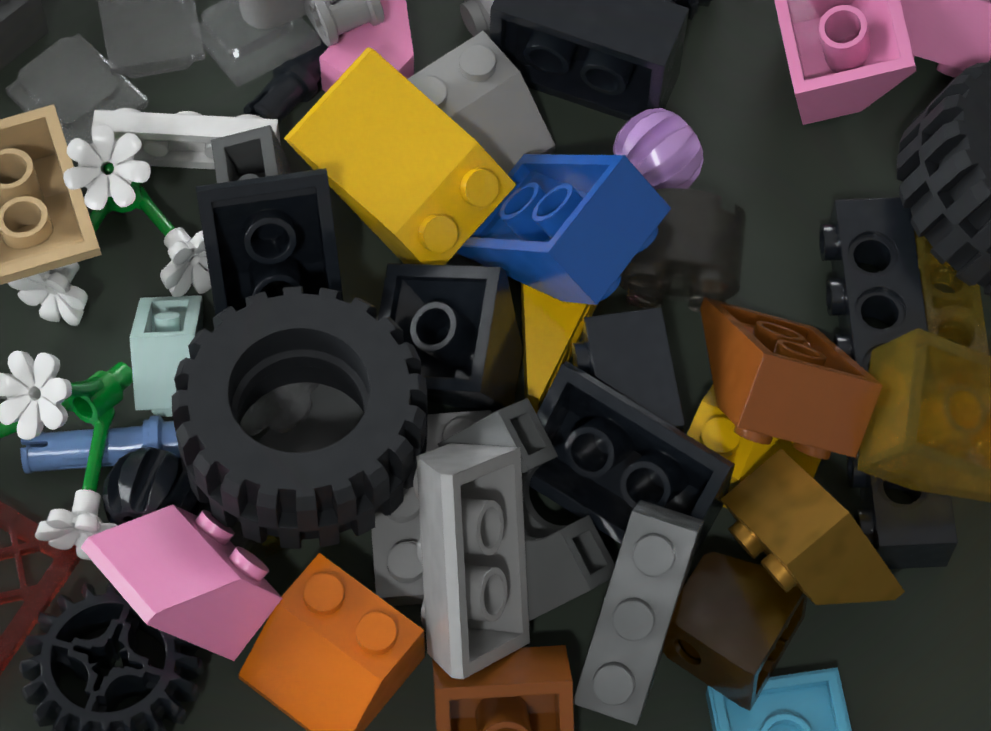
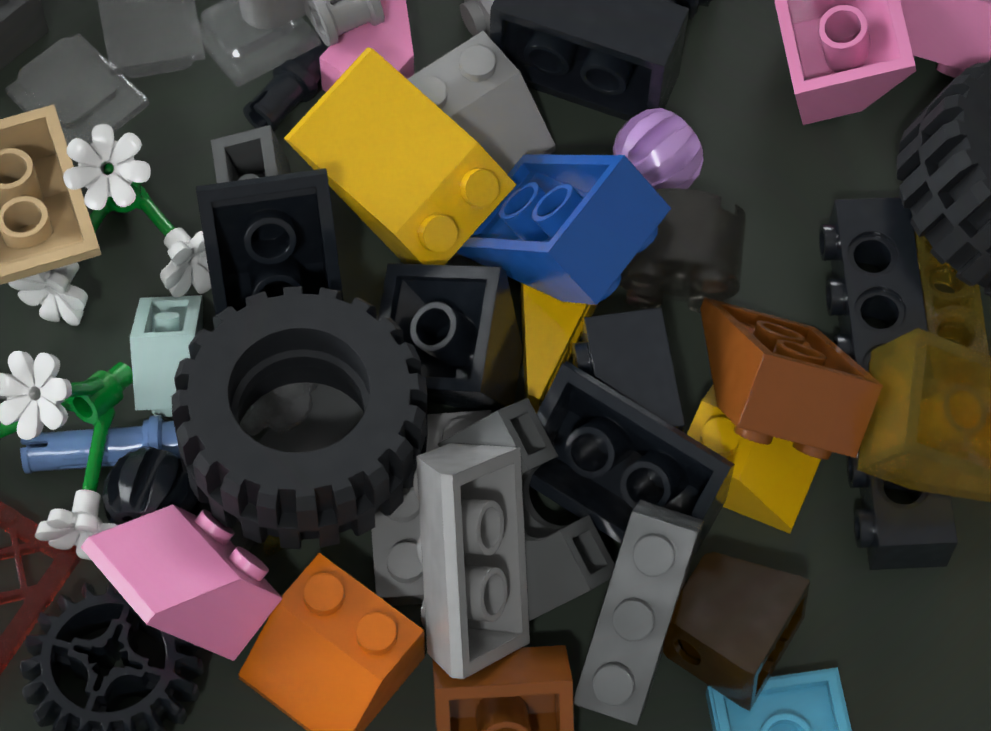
white plate [91,108,280,169] -> none
pearl gold slope [721,448,905,605] -> none

